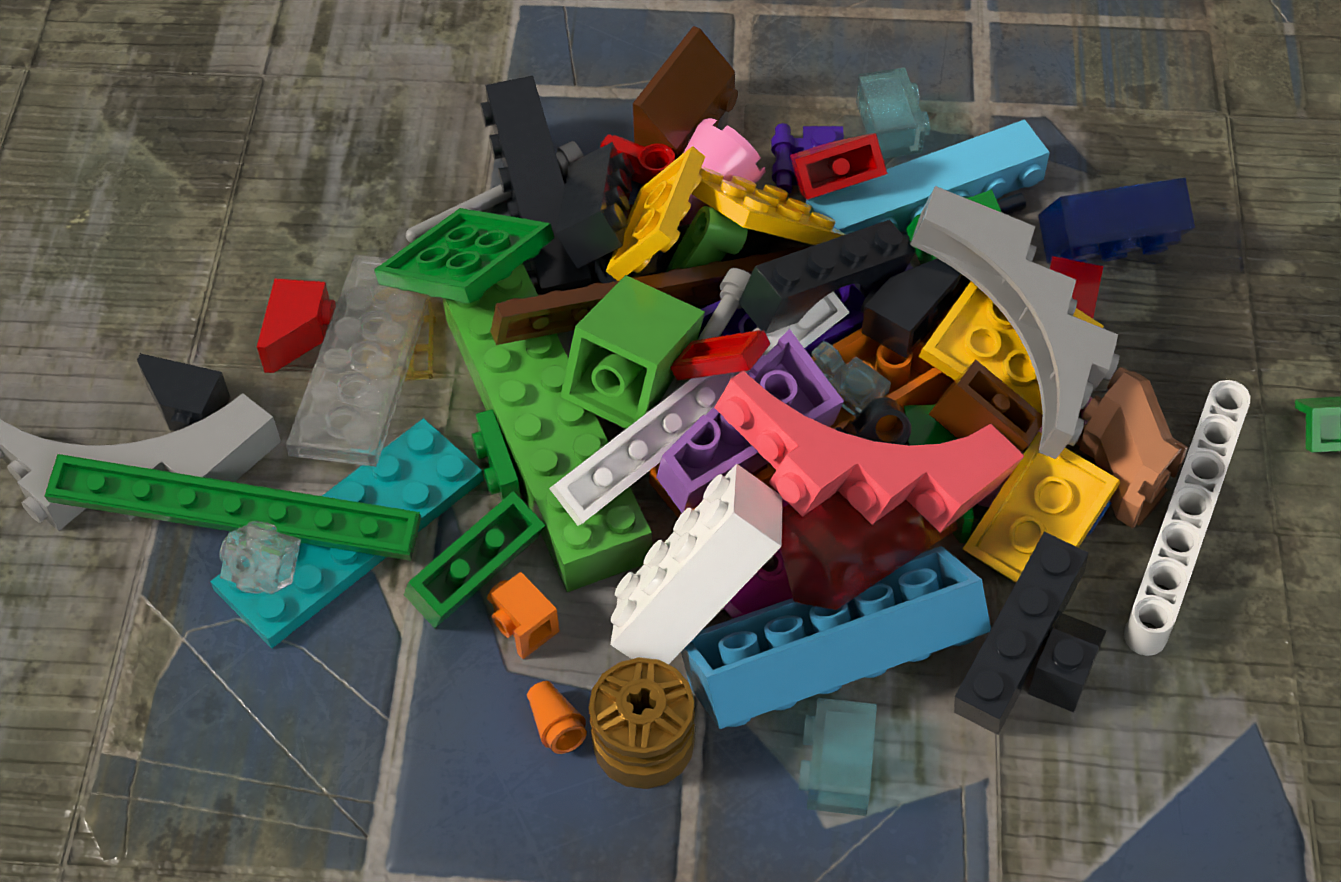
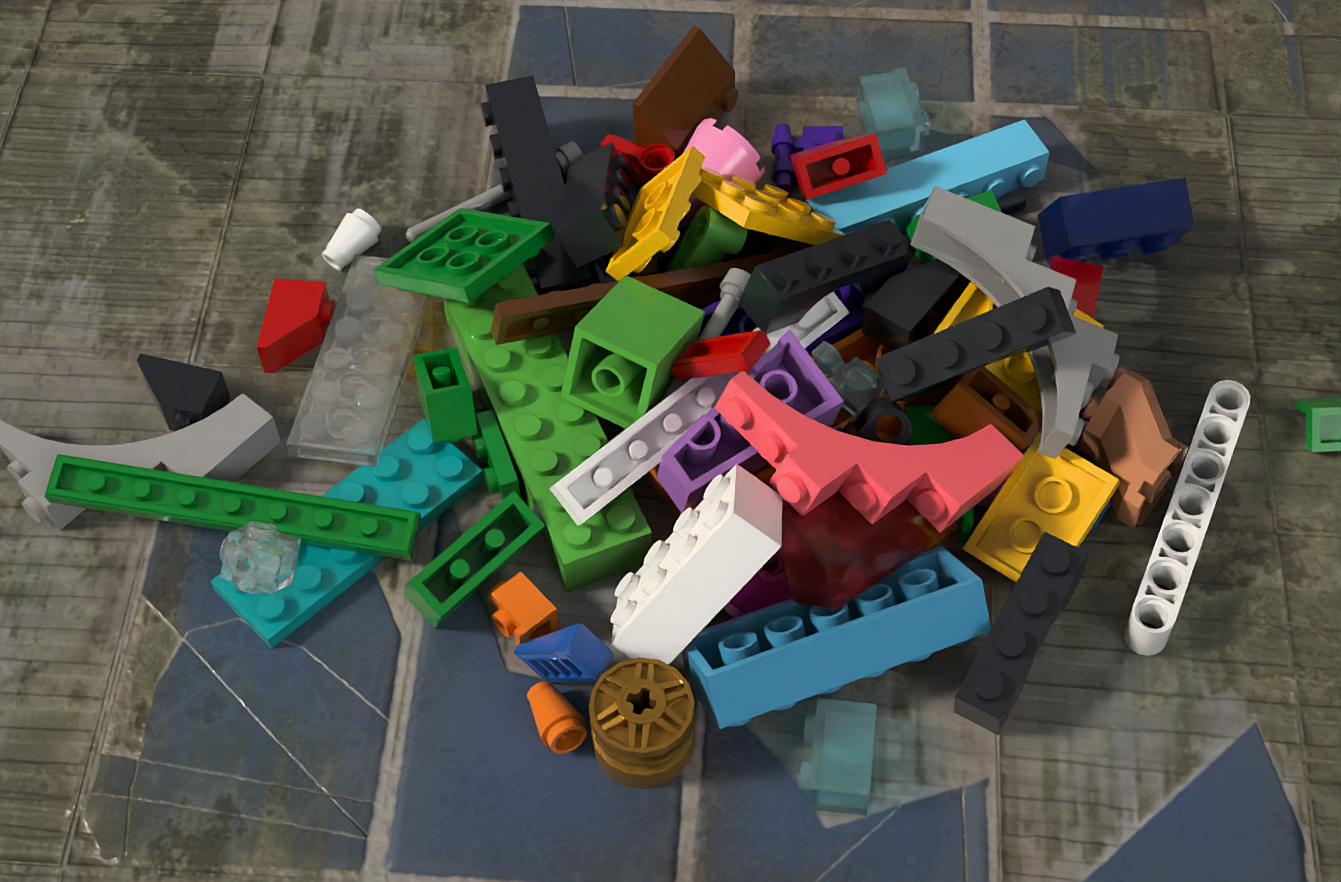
black slope [1028,613,1107,713] -> none
none -> white cone [322,209,382,271]
none -> green brick [413,347,478,443]
none -> blue slope [514,623,614,682]
none -> black arch [875,287,1077,402]

